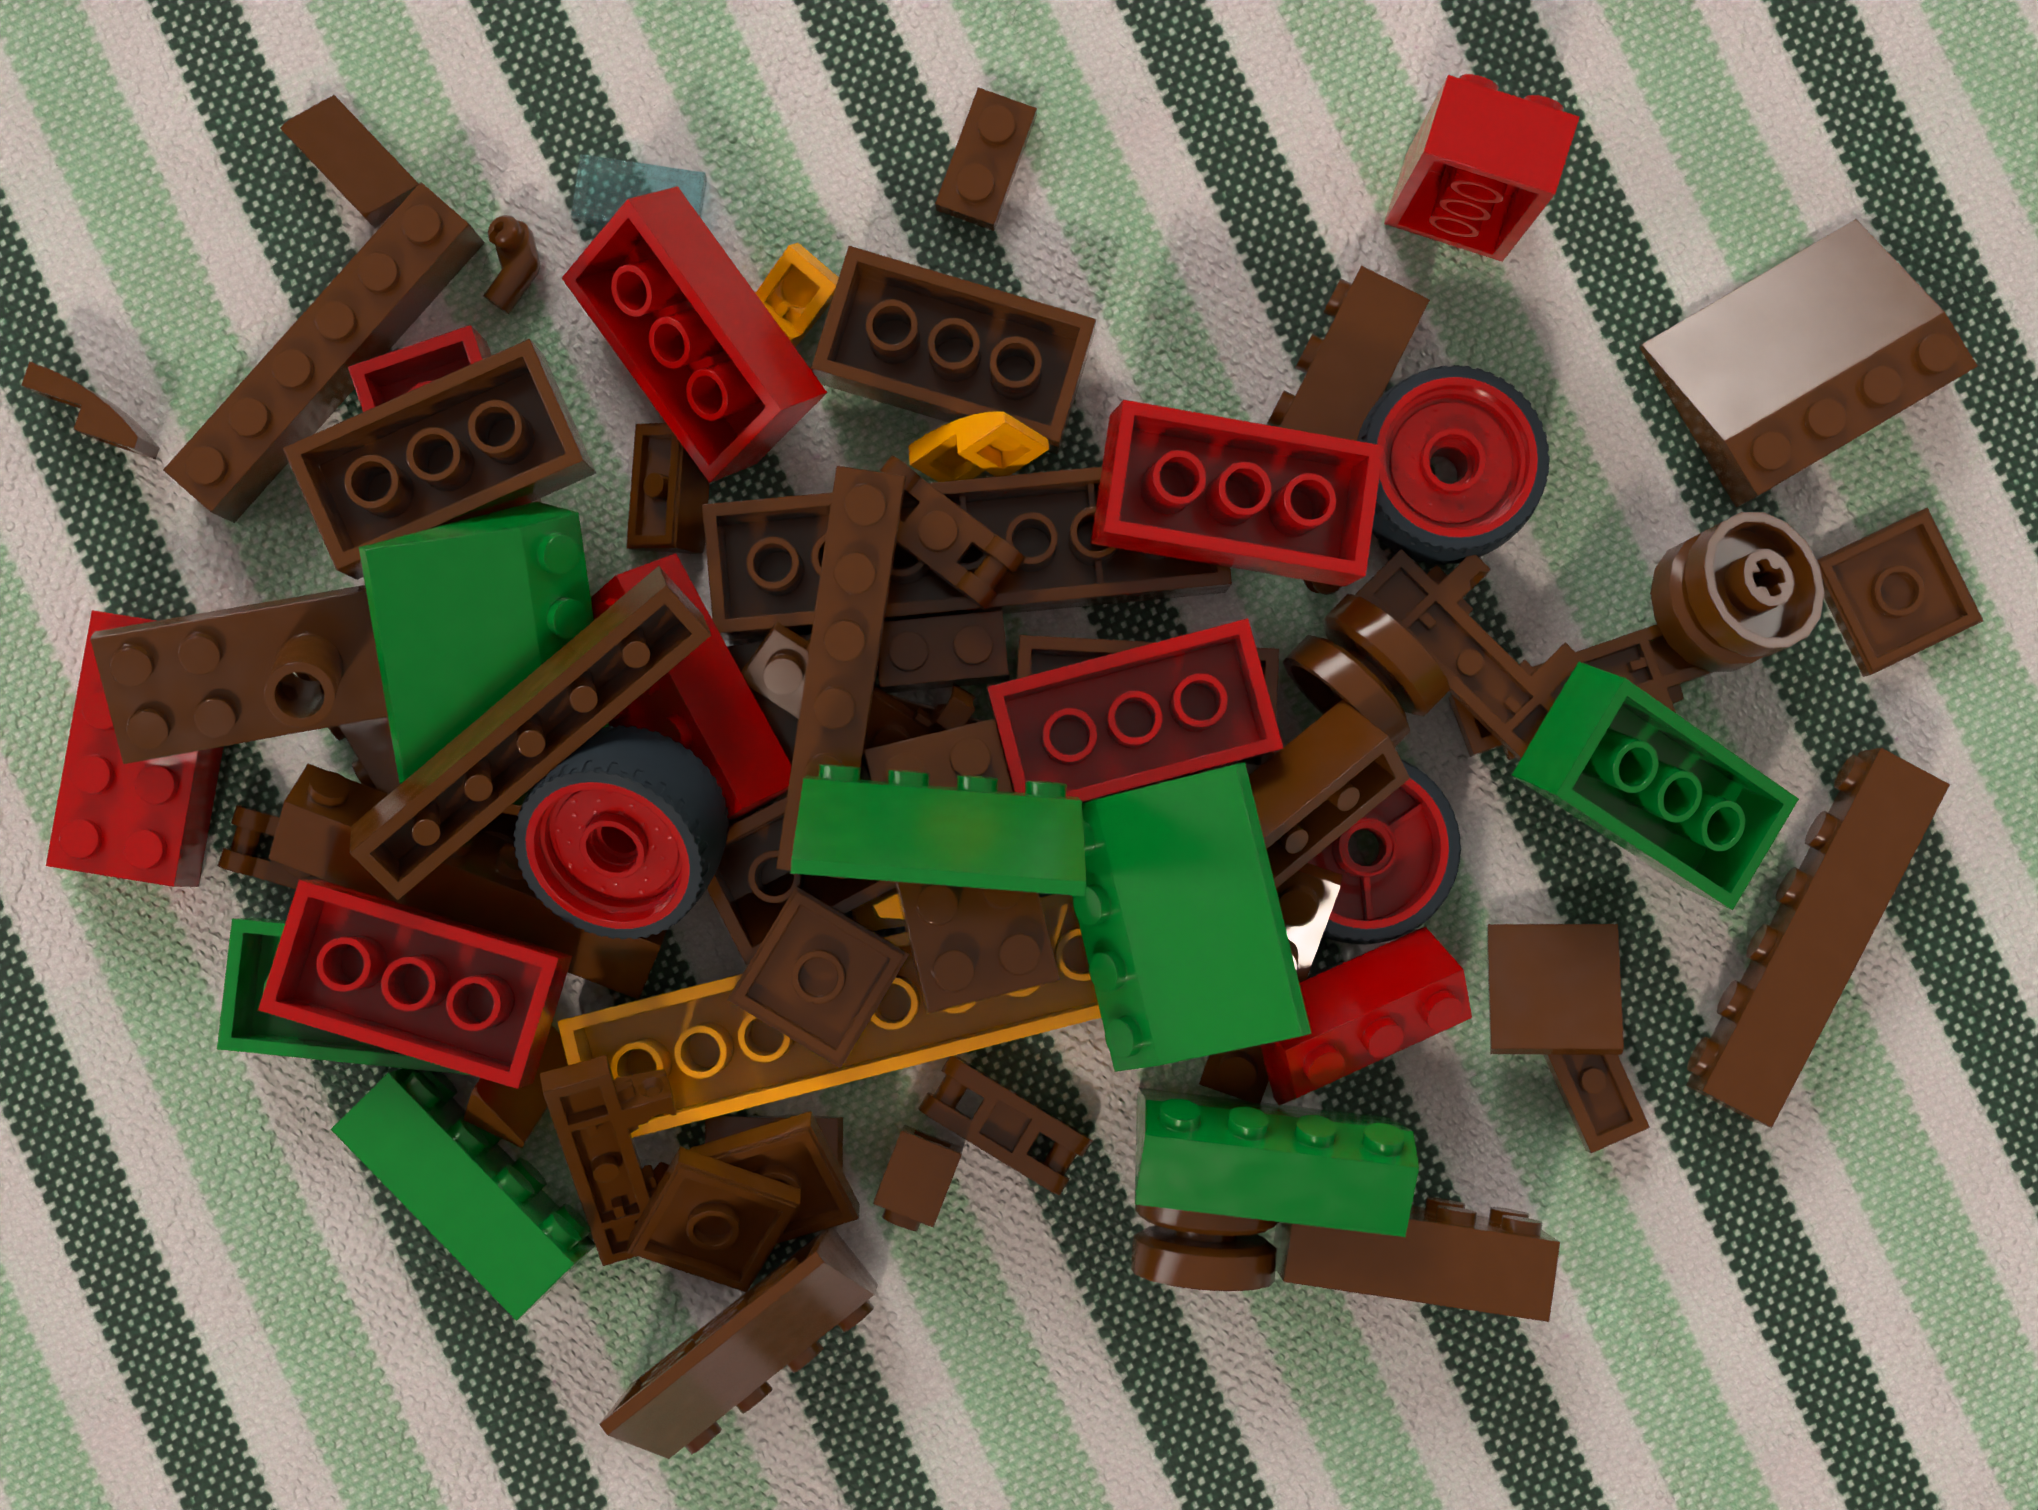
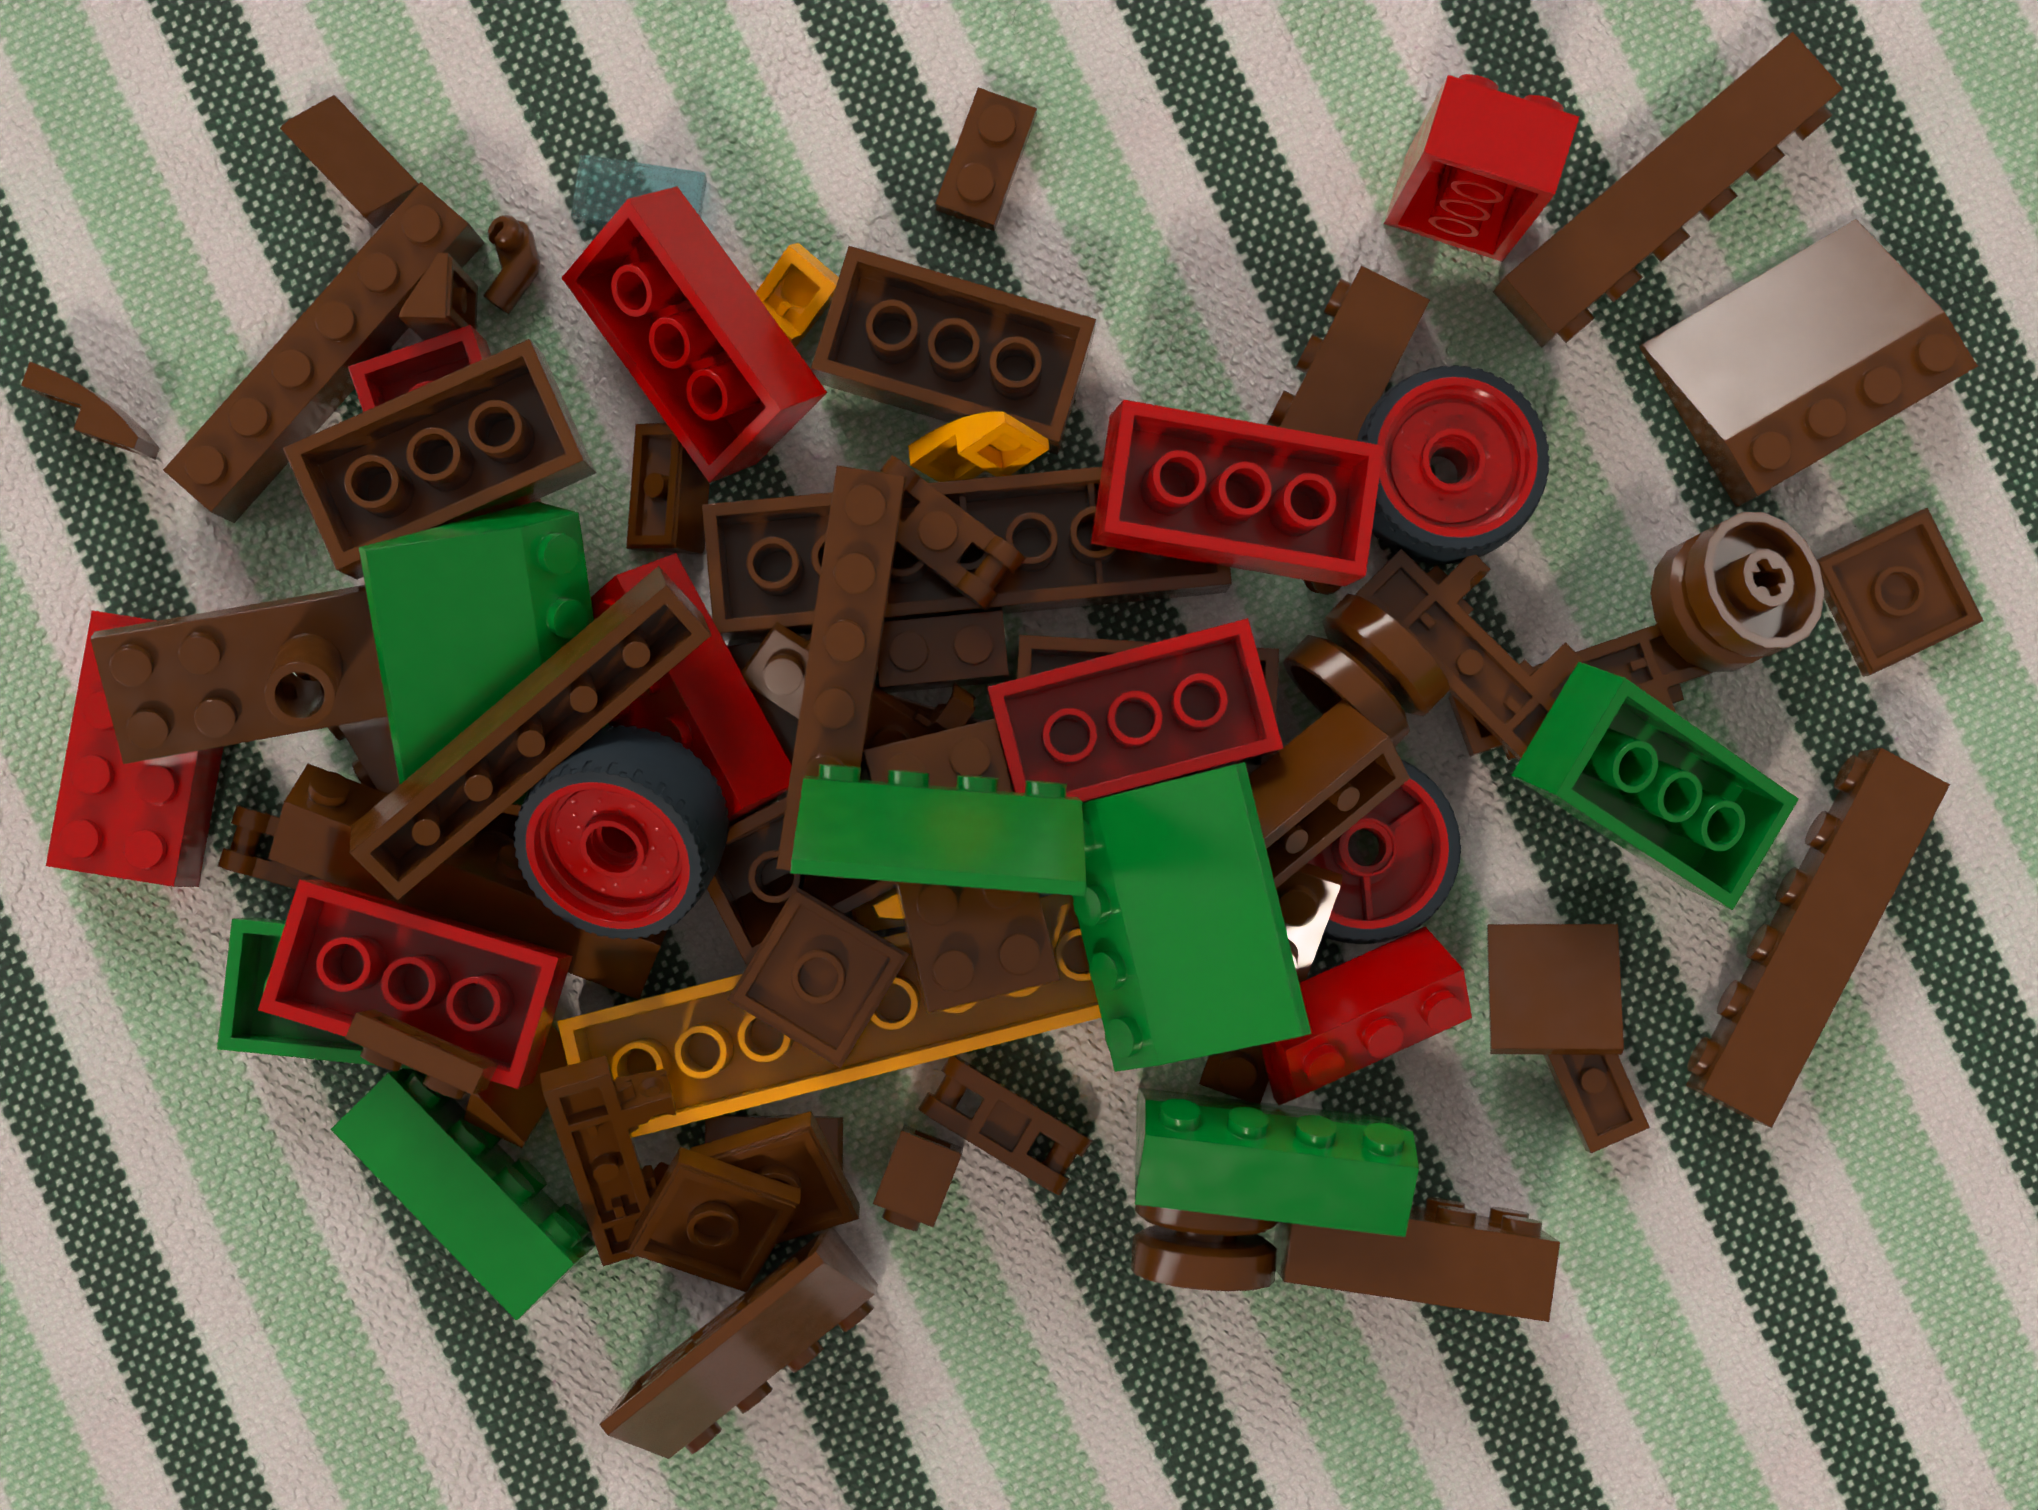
none -> reddish brown plate [345,1009,498,1099]
none -> reddish brown slope [399,253,478,340]
none -> reddish brown brick [1493,31,1843,348]

